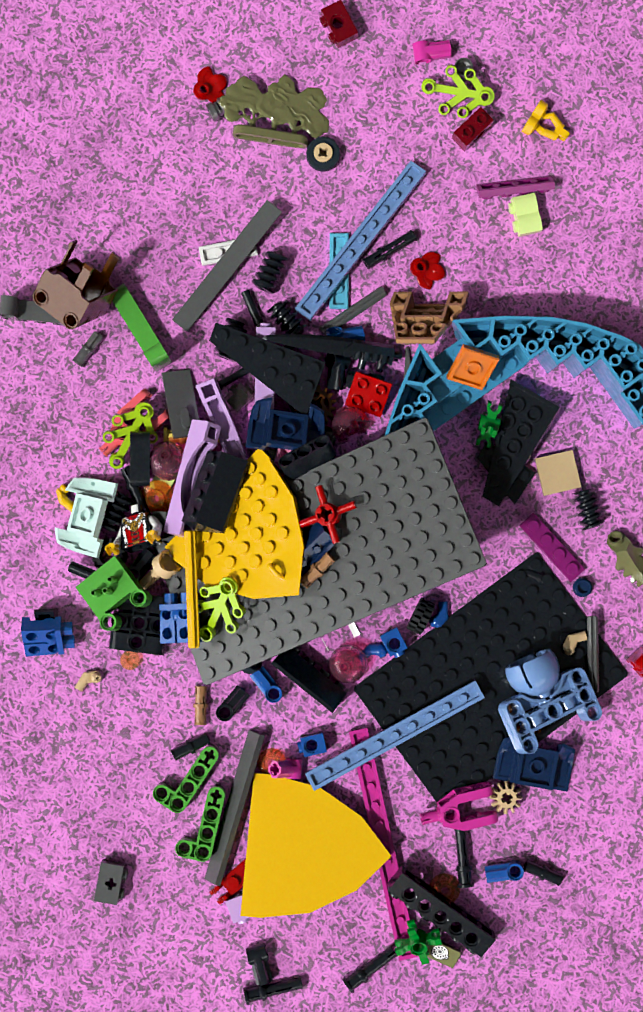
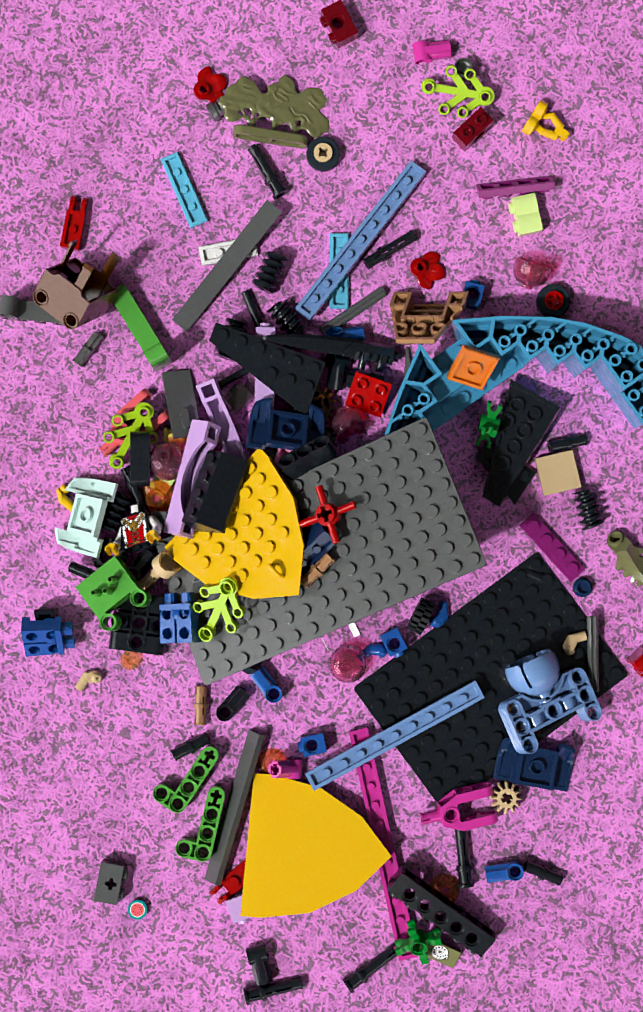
yellow axle [184,531,200,648] -> none
black slope [271,647,347,713] -> none
none -> red hinge [60,196,88,251]
none -> tile [128,899,148,920]
none -> medium azure tile [160,152,208,229]
none -> black pin [247,143,288,200]
none -> blue brick [463,280,485,311]
none -> clear pink cylinder [513,257,552,290]
none -> black wheel [536,284,571,318]
none -> black pin [547,433,588,453]

